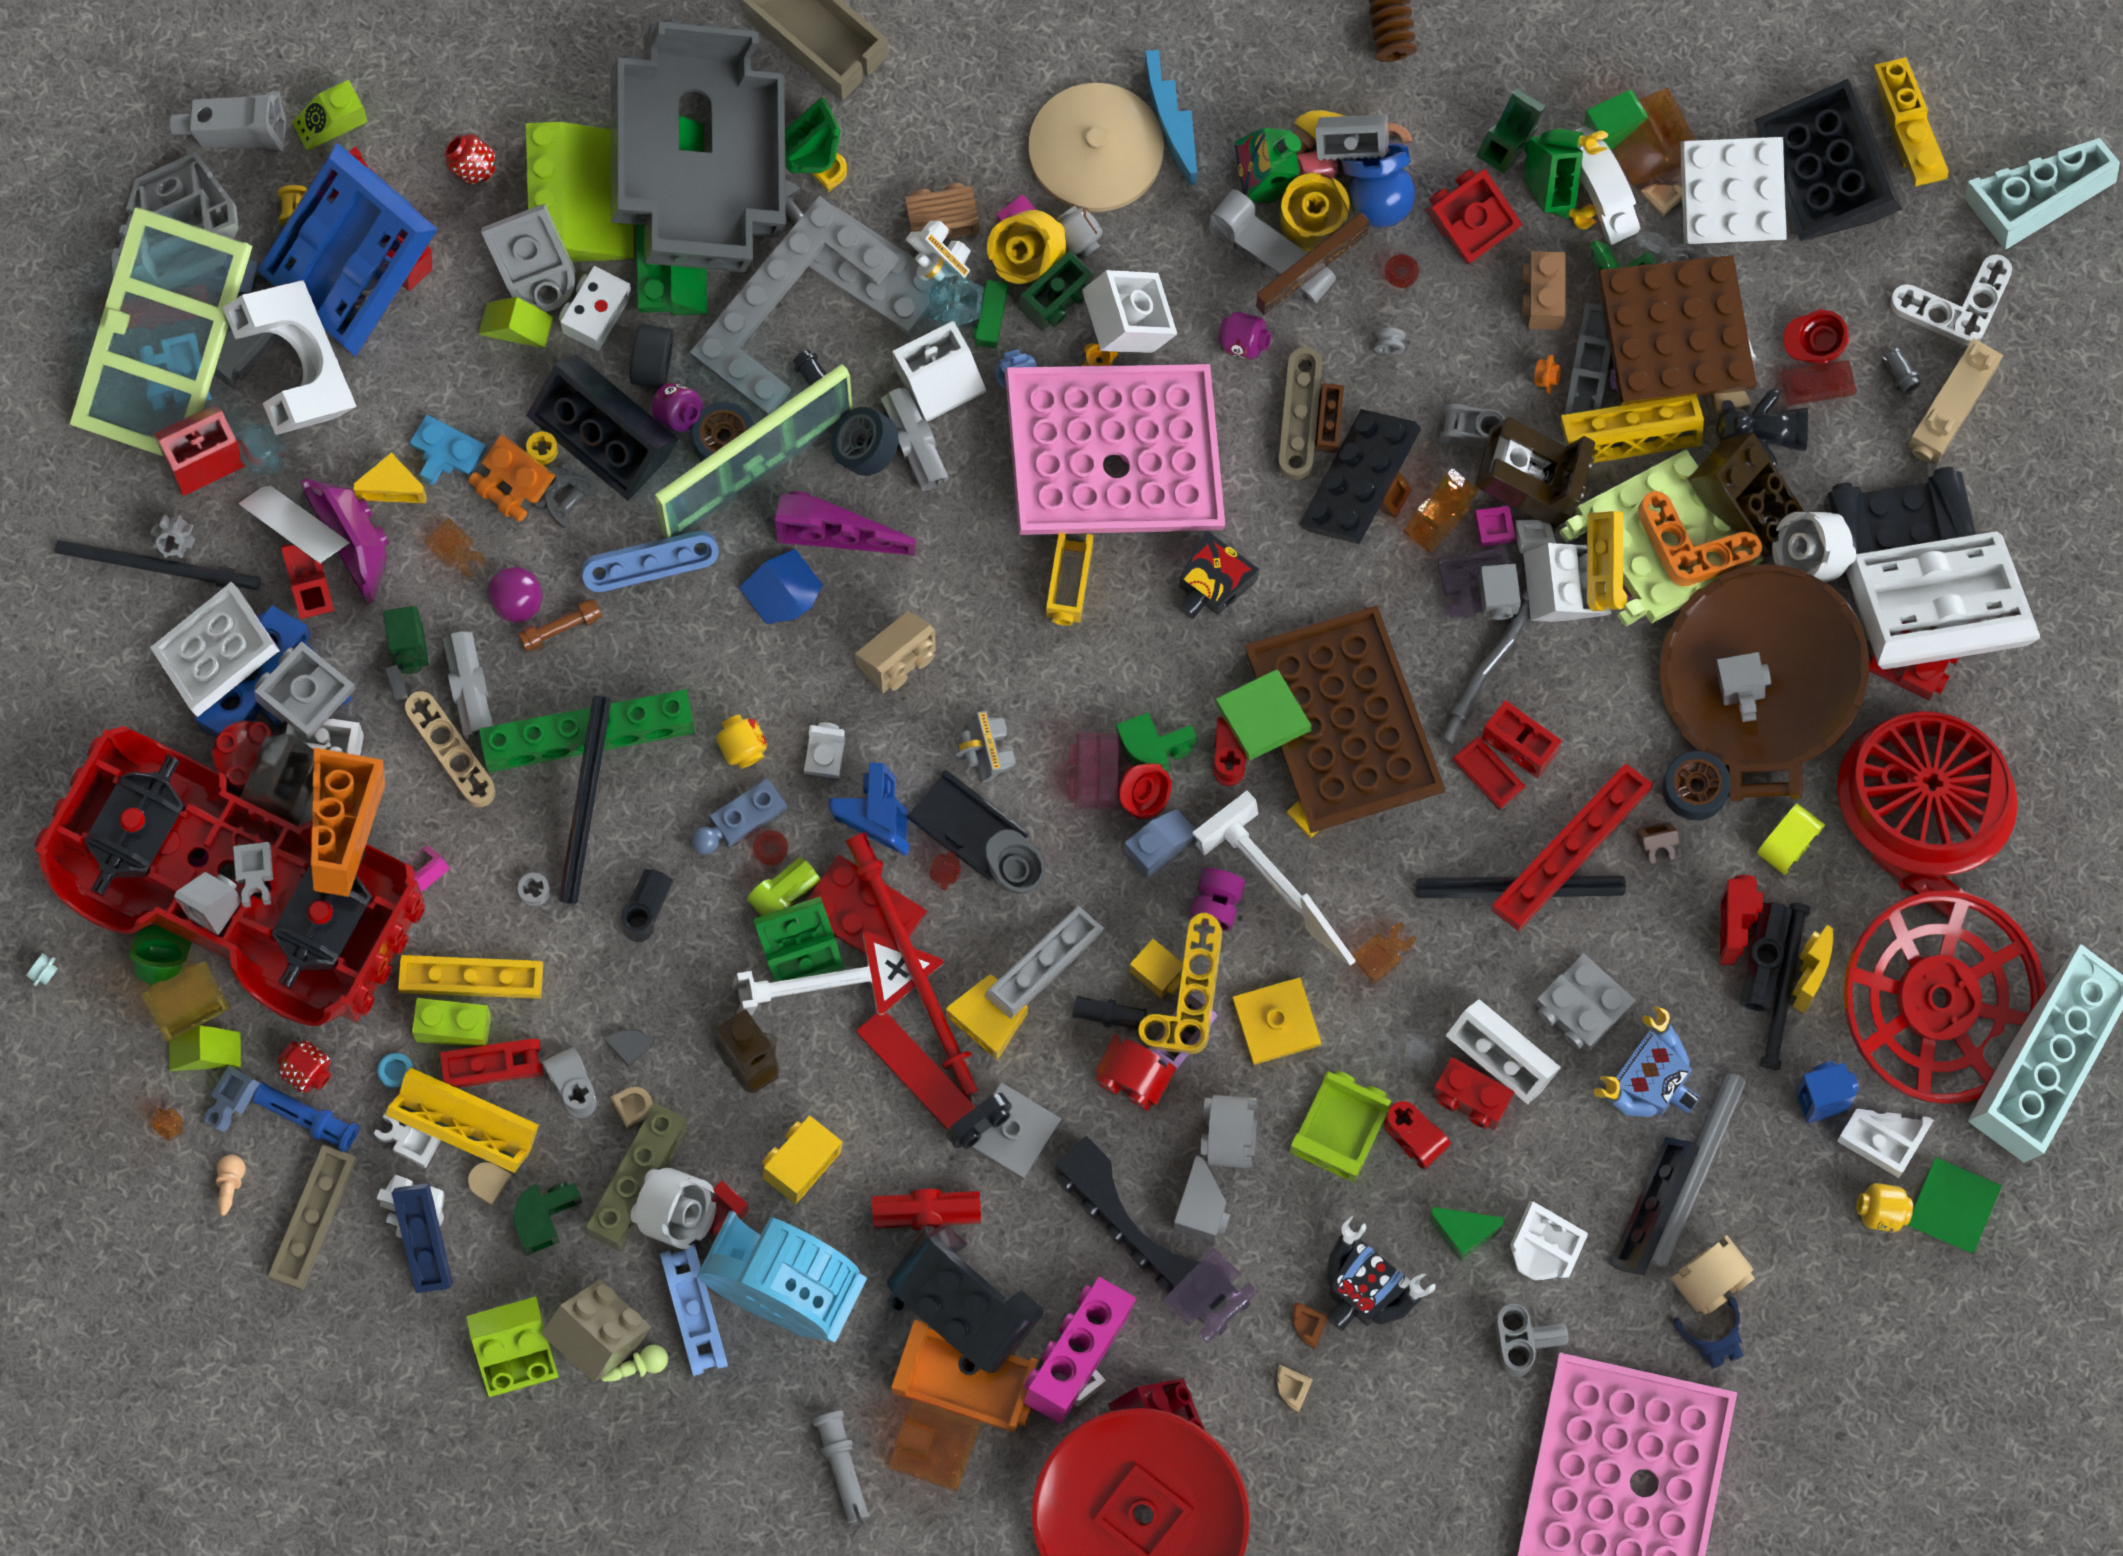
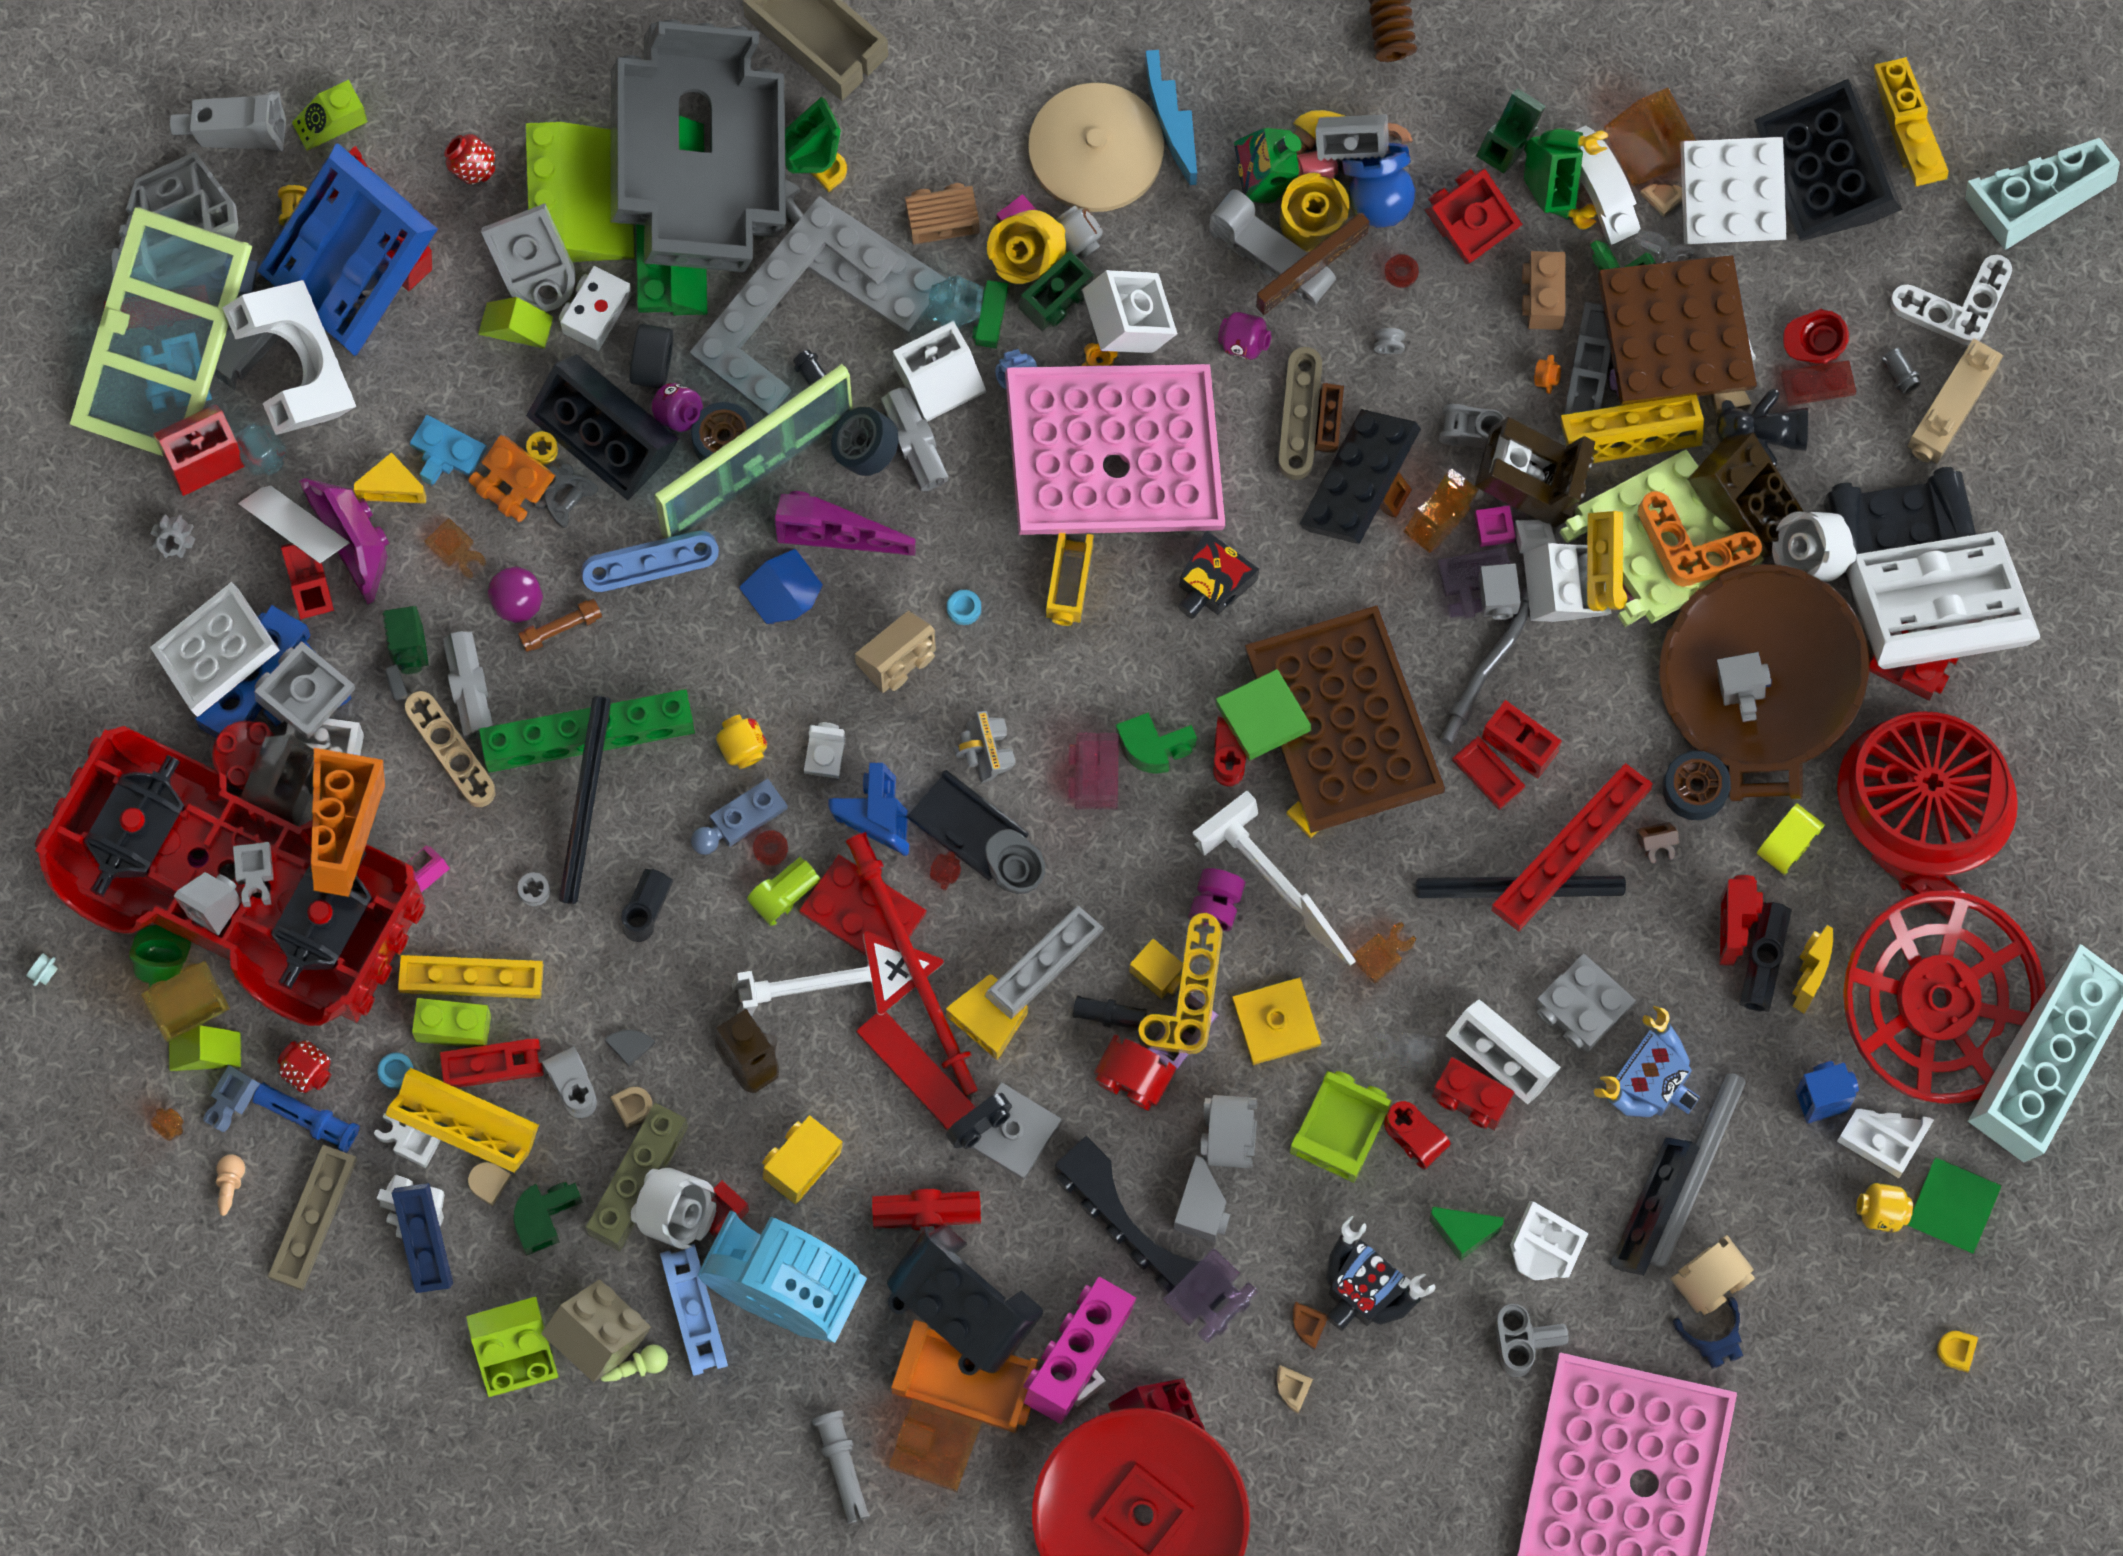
black bar [55,540,261,591] -> none
green slope [753,896,845,982] -> none
white hips [906,220,971,282] -> none
red hat [1118,763,1172,820] -> none
sand blue slope [1124,809,1196,879] -> none
green slope [1583,90,1649,150] -> none
black bar [1759,903,1811,1070] -> none
none -> medium azure tile [947,590,981,625]
none -> yellow tile [1937,1331,1978,1373]

